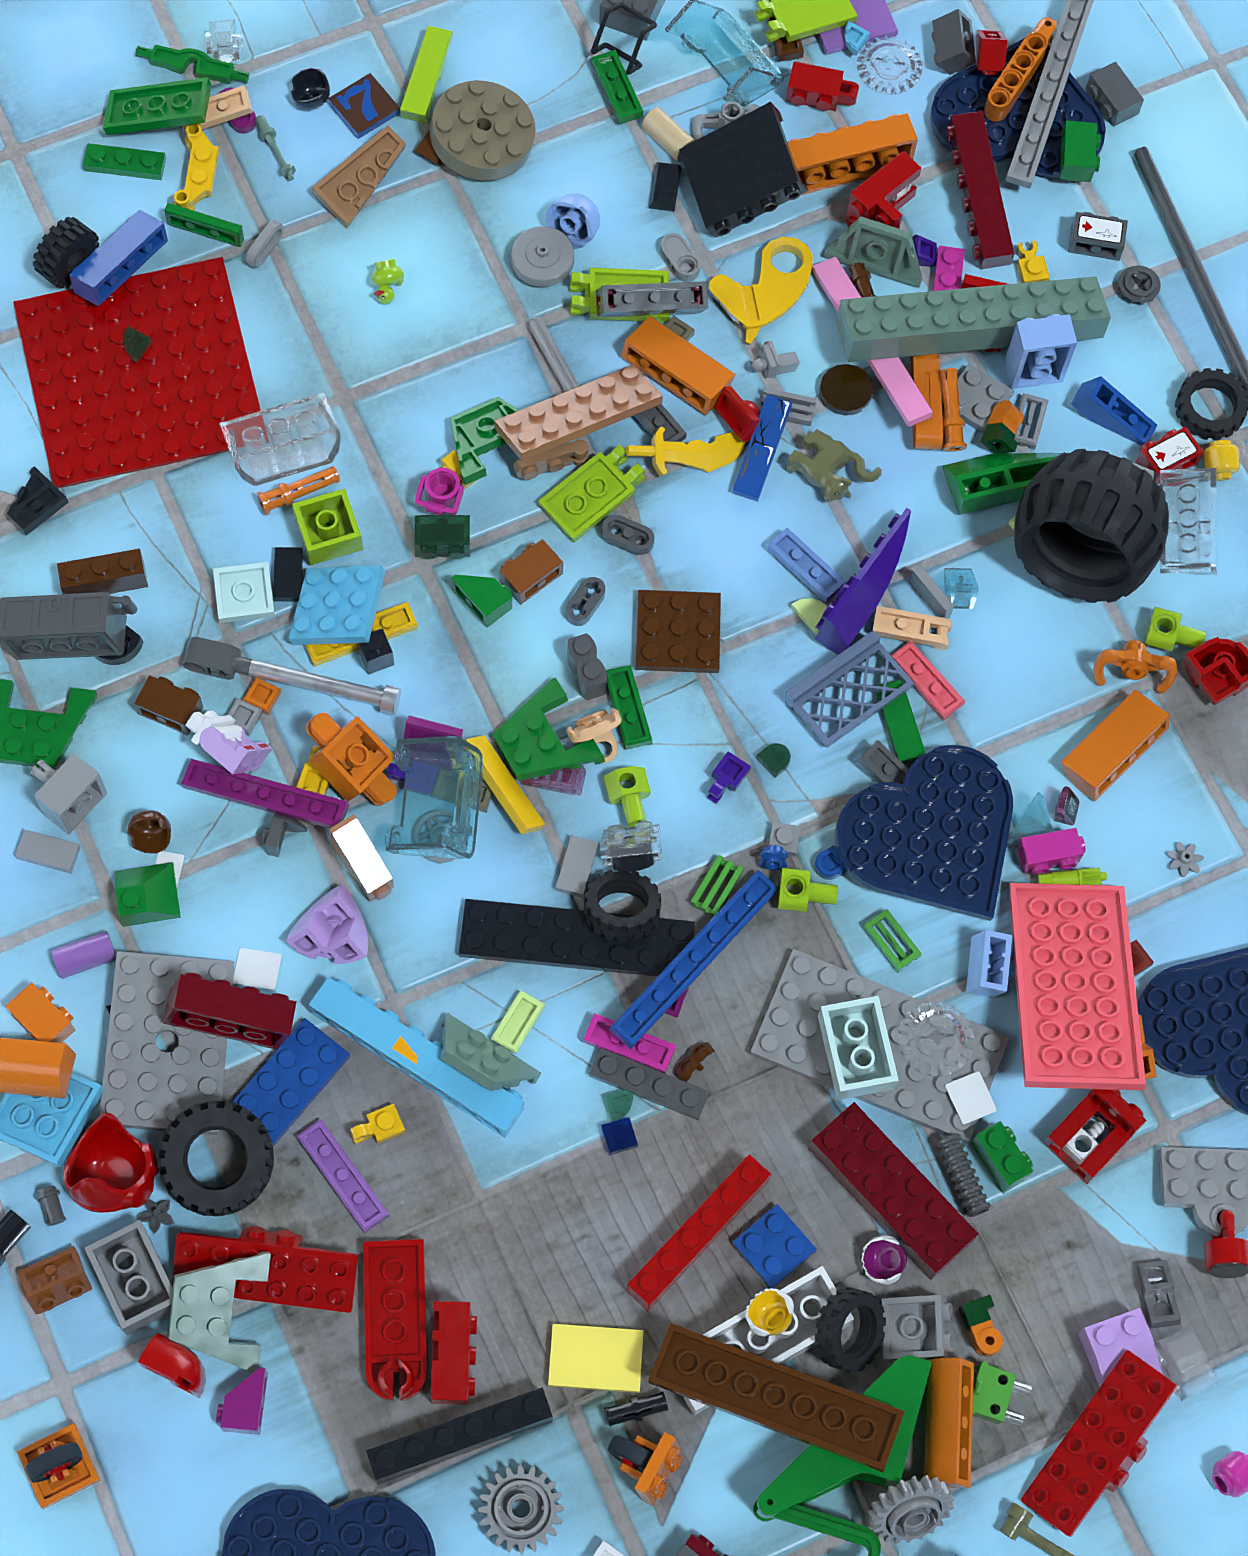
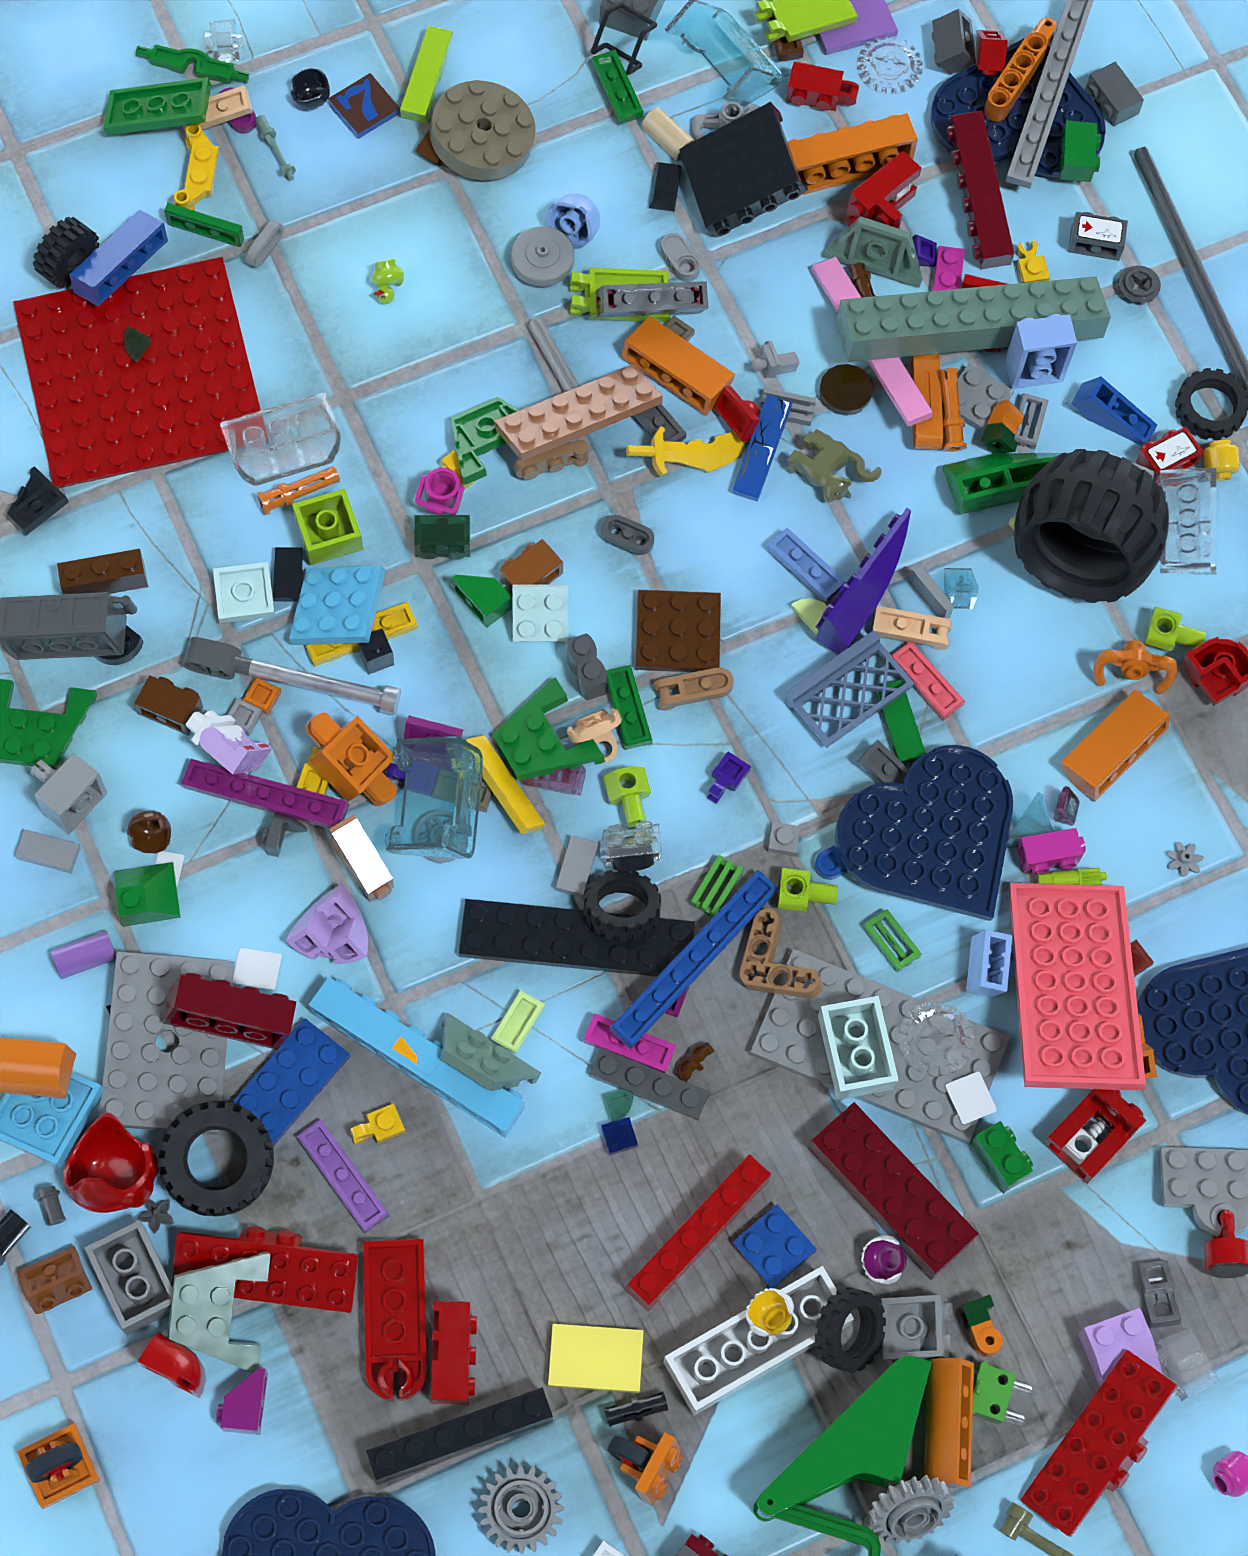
orange brick [5,982,75,1043] -> none
green plate [83,143,166,181] -> none
medium nougat wing [311,126,406,228] -> none
lime tile [538,444,645,543] -> none
dark grey beam [566,577,605,626] -> none
reddish brown plate [648,1323,905,1473] -> none
yellow animal [708,236,813,345] -> none
clear green tile [756,743,791,778] -> none
blue plate [759,845,789,870] -> none
medium azure tile [844,21,870,56] -> none
dark grey piece [936,1134,991,1217] -> none
none -> light aqua plate [513,585,568,641]
none -> medium nougat plate [654,668,734,711]
none -> medium nougat beam [740,908,823,998]

